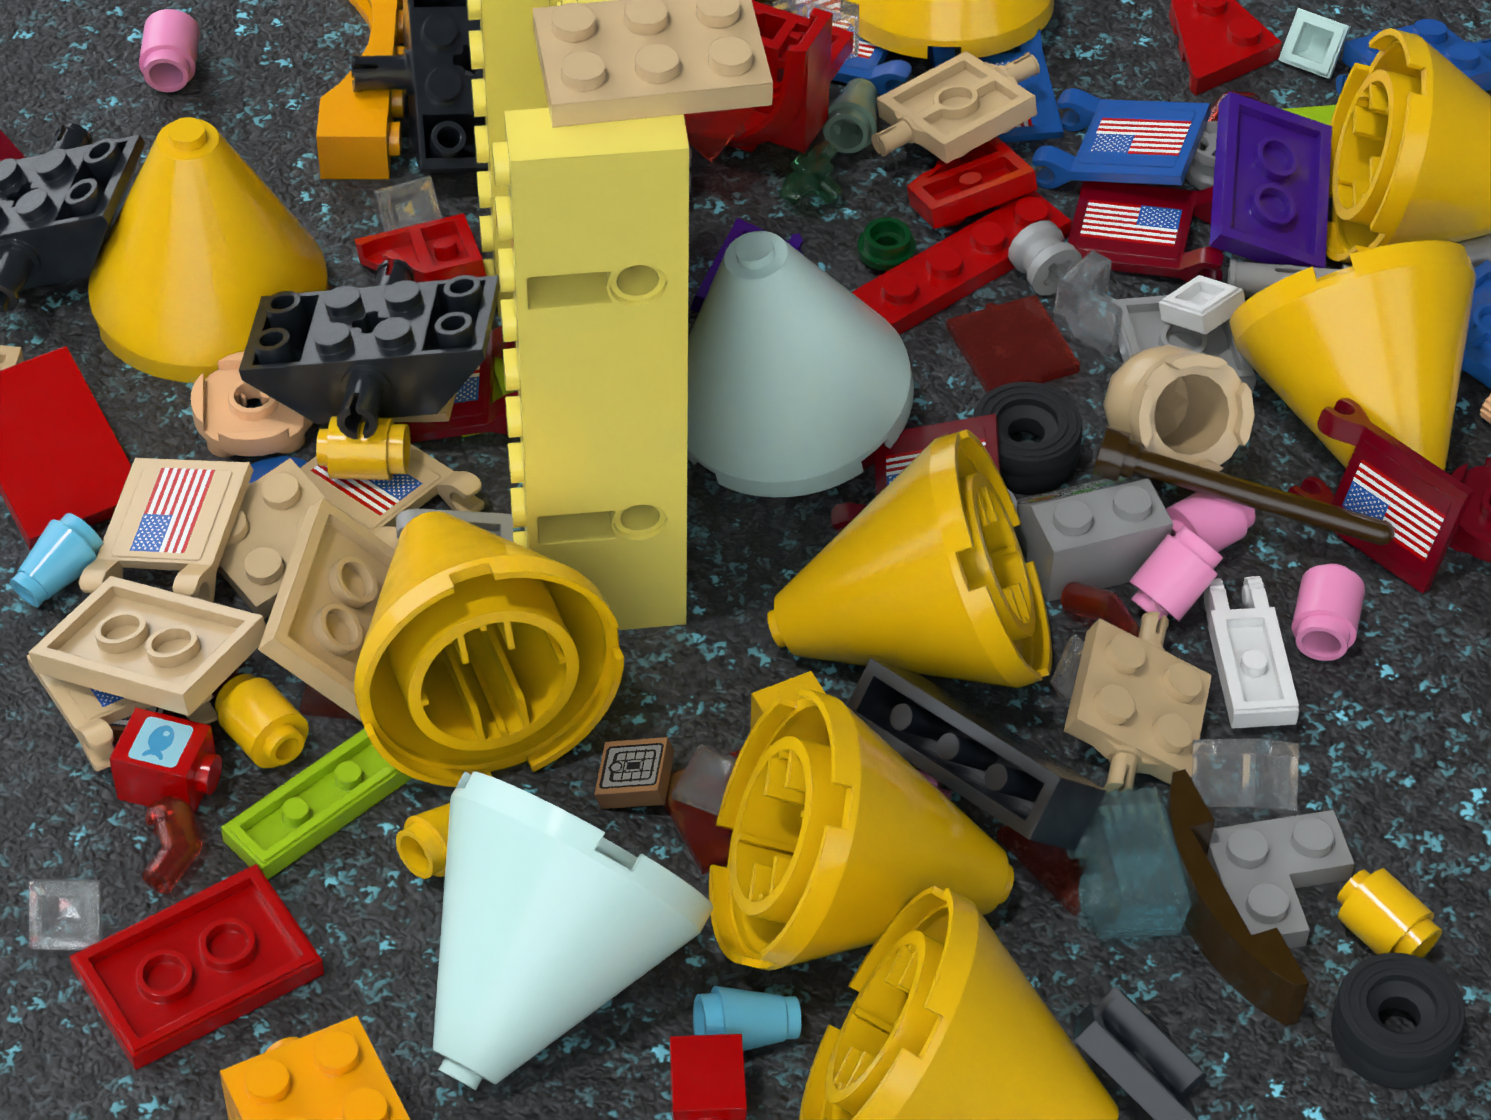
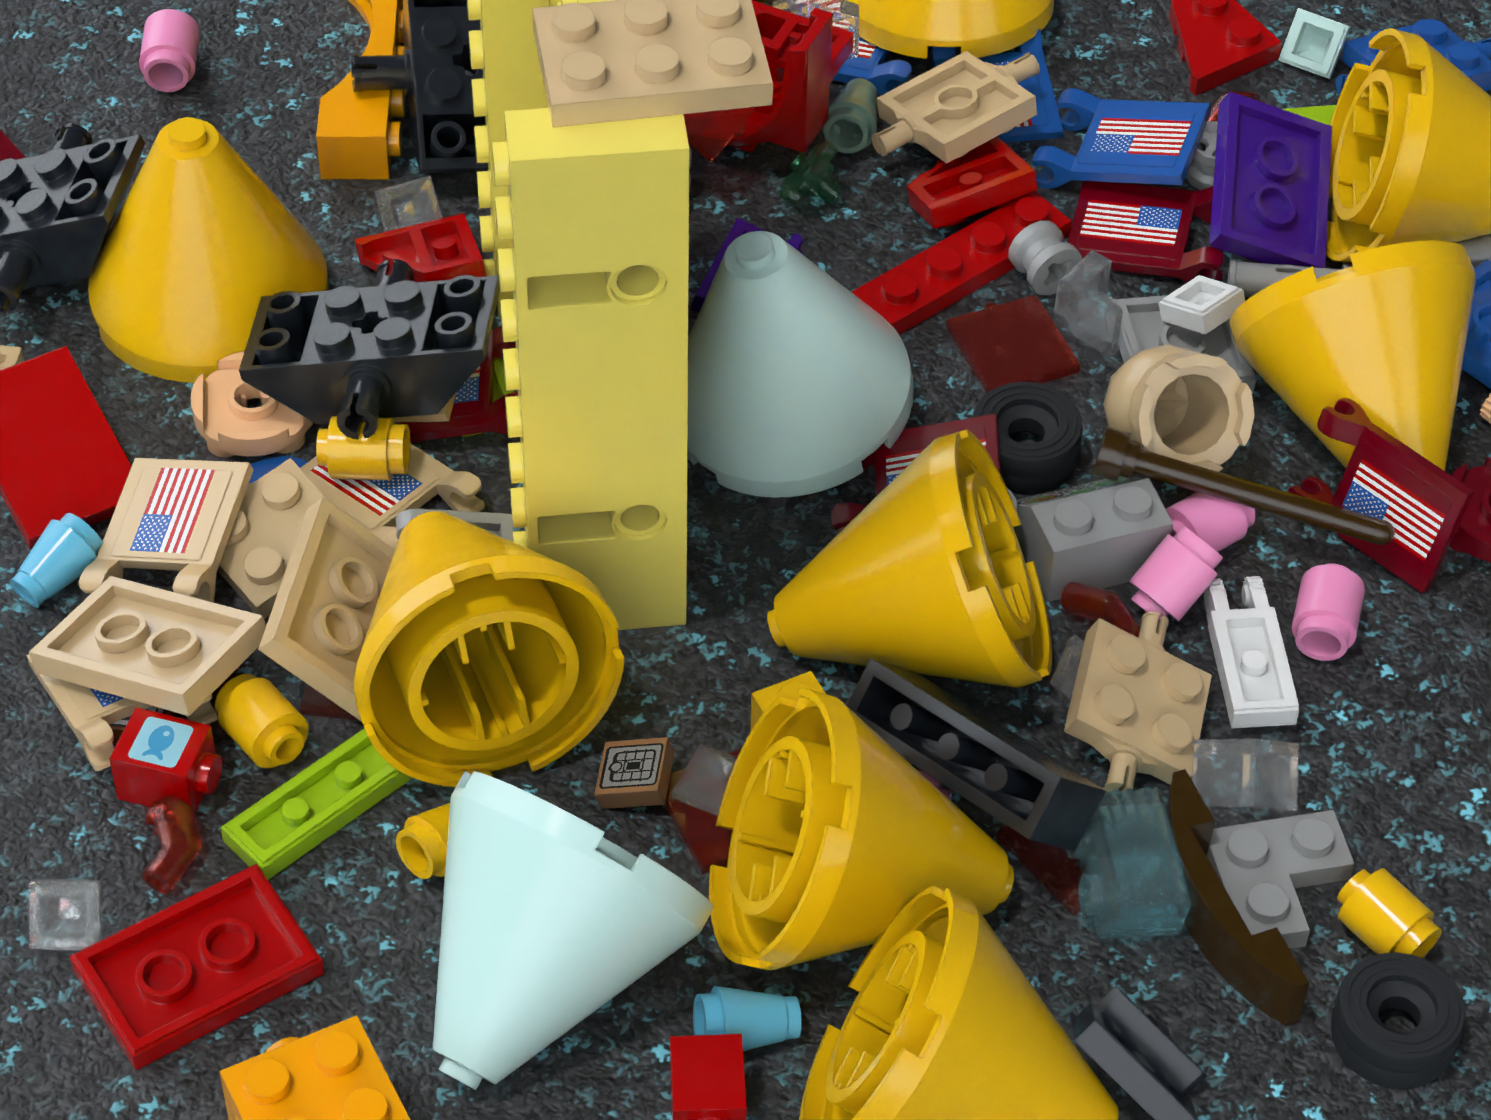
dark green plate [857,217,916,271] -> none

